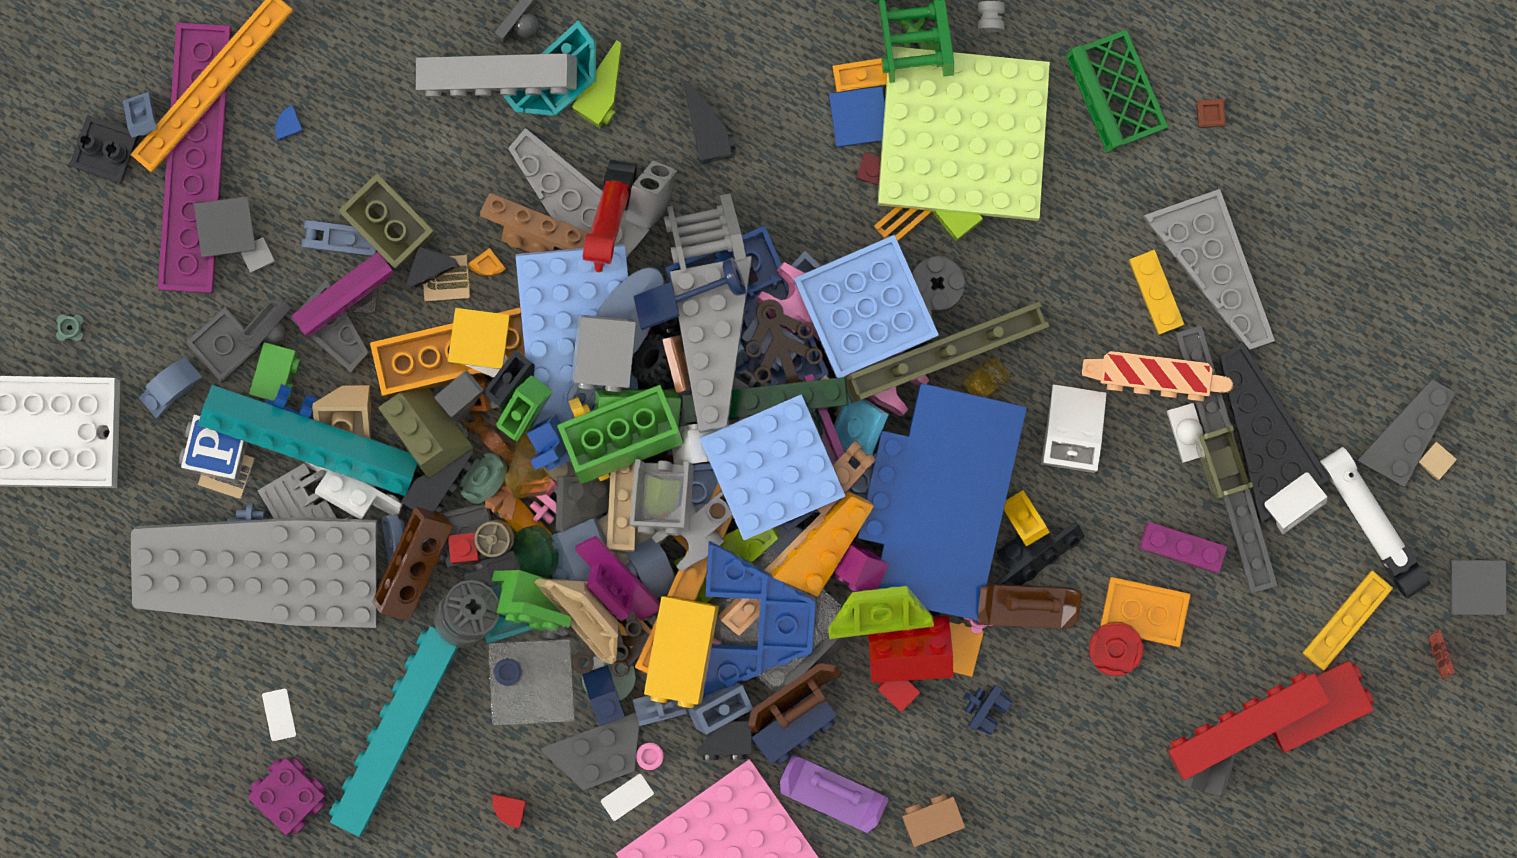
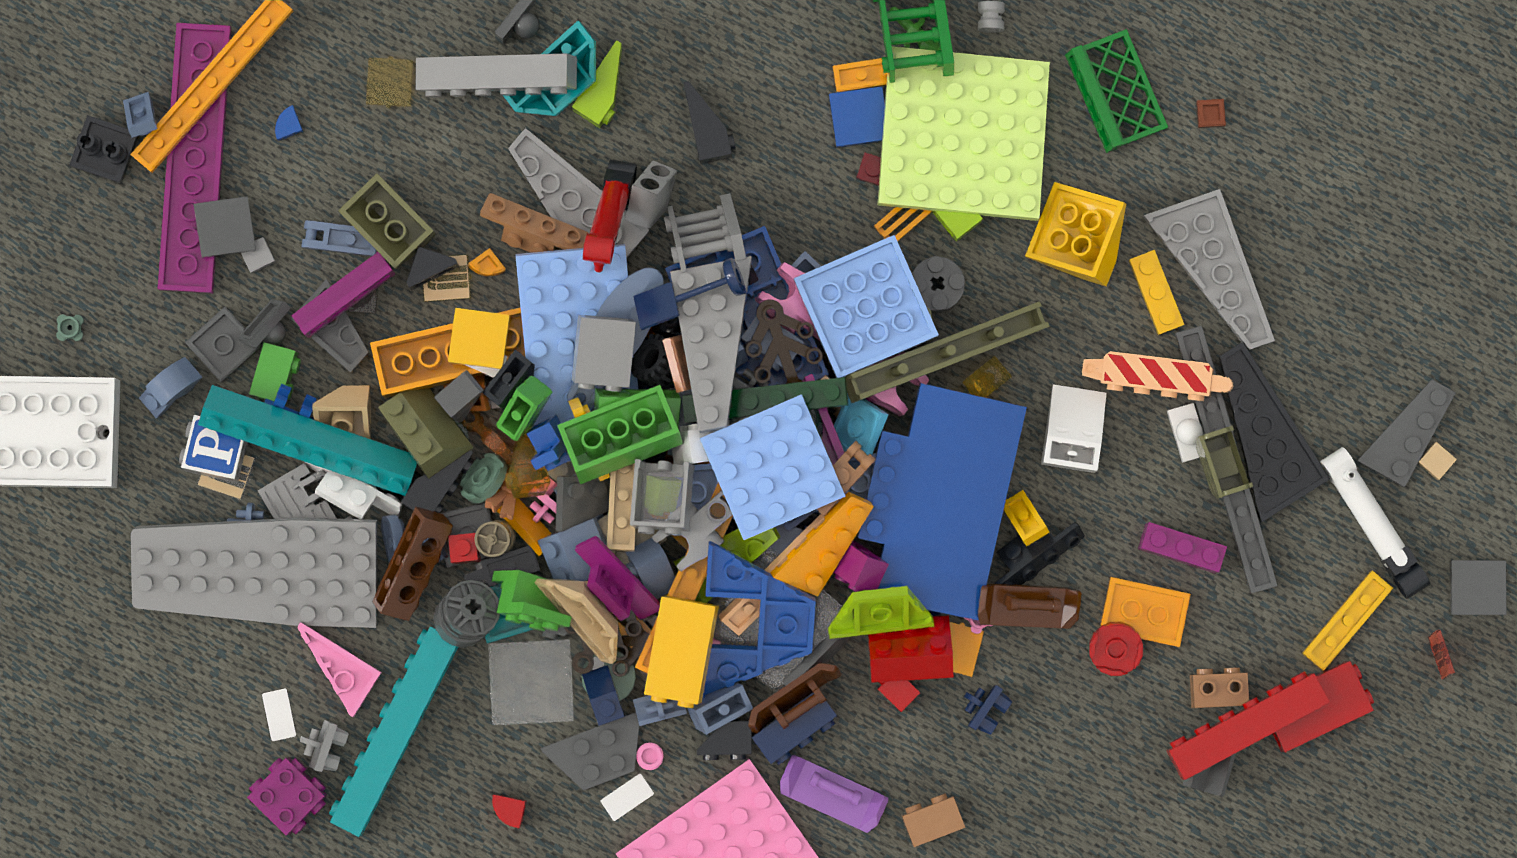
dark blue tile [494,658,522,686] -> none
clear green tile [513,525,559,578] -> none
white panel [1265,473,1327,534] -> none
none -> bright pink wing [298,622,382,717]
none -> light grey hips [300,720,348,772]
none -> clear yellow piece [366,56,413,108]
none -> yellow slope [1025,182,1126,287]
none -> medium nougat brick [1190,668,1249,708]

